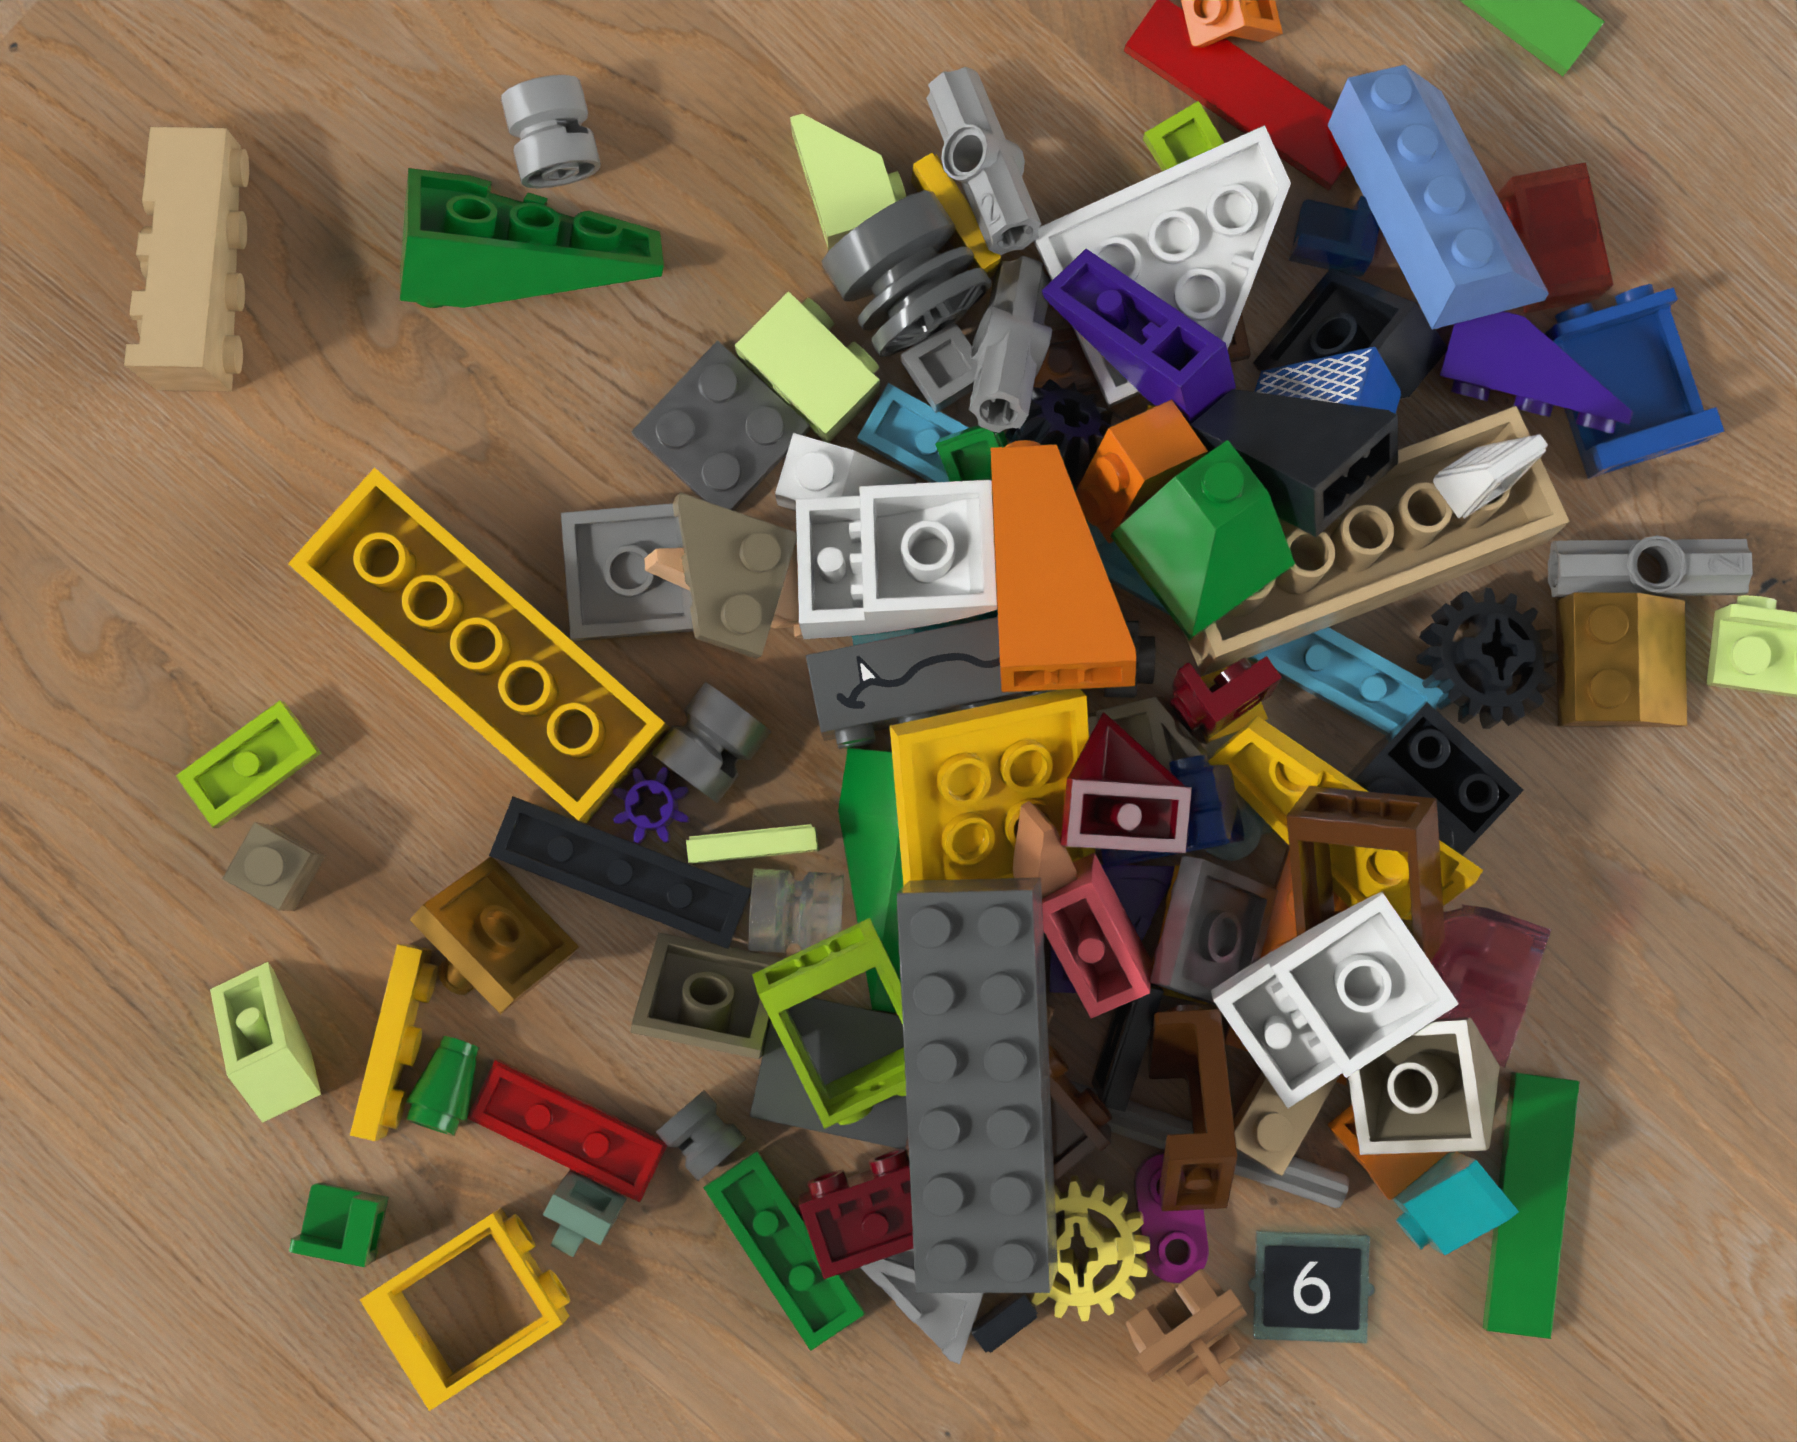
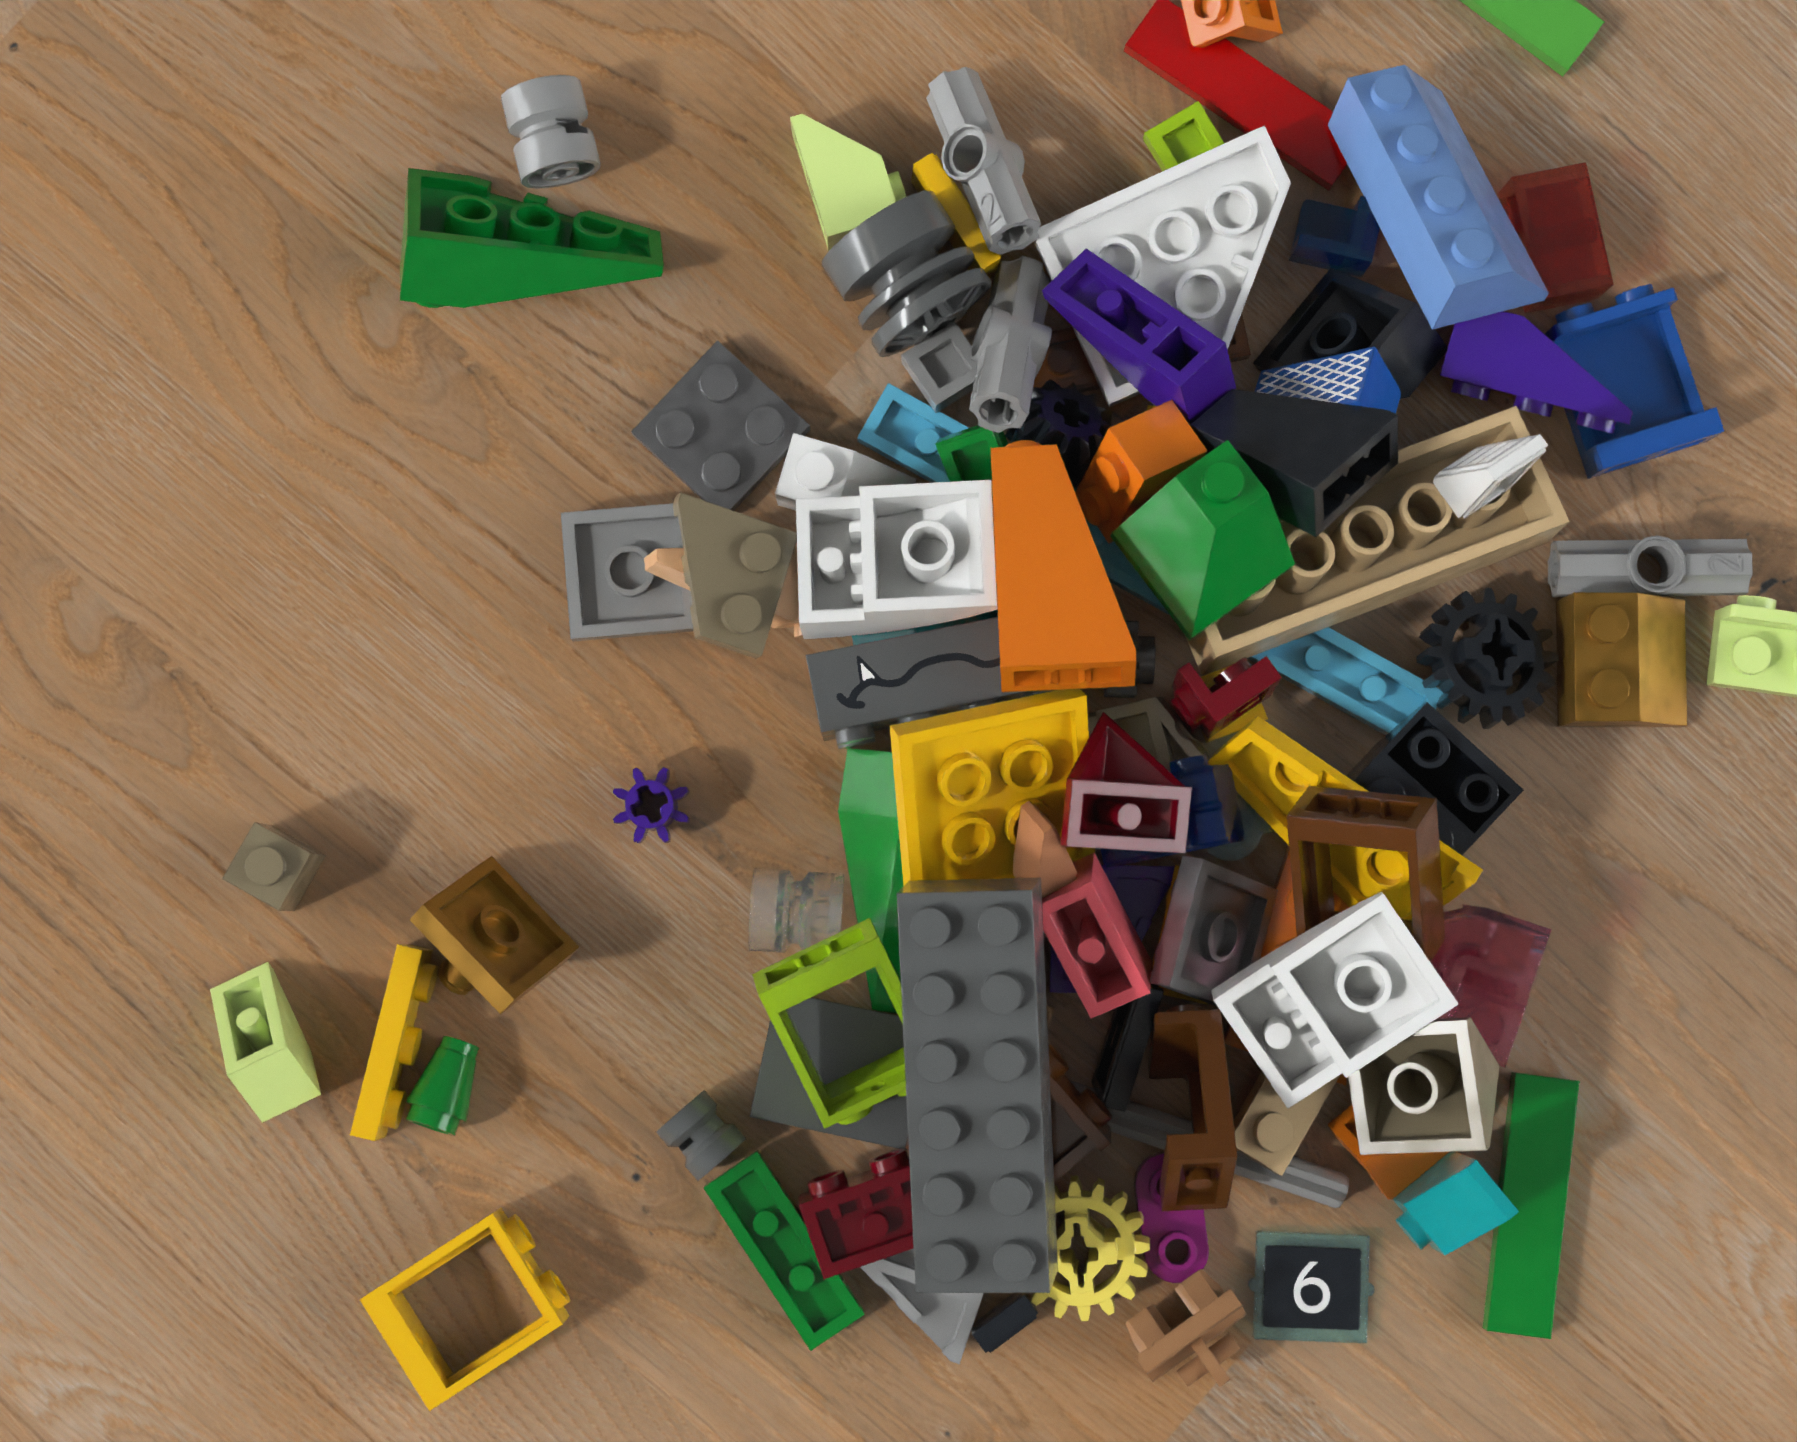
tan wedge [124,127,249,392] -> none
lime plate [176,700,322,828] -> none
yellow brick [288,467,670,824] -> none
green panel [289,1183,389,1267] -> none
red tile [467,1059,668,1203] -> none
black plate [489,796,753,949] -> none
sand green tile [543,1169,627,1257] -> none
dark tan slope [630,932,783,1059] -> none
flat silver wheel [651,682,771,803] -> none
yellowish green tile [686,824,819,864] -> none
yellowish green brick [735,291,880,443] -> none

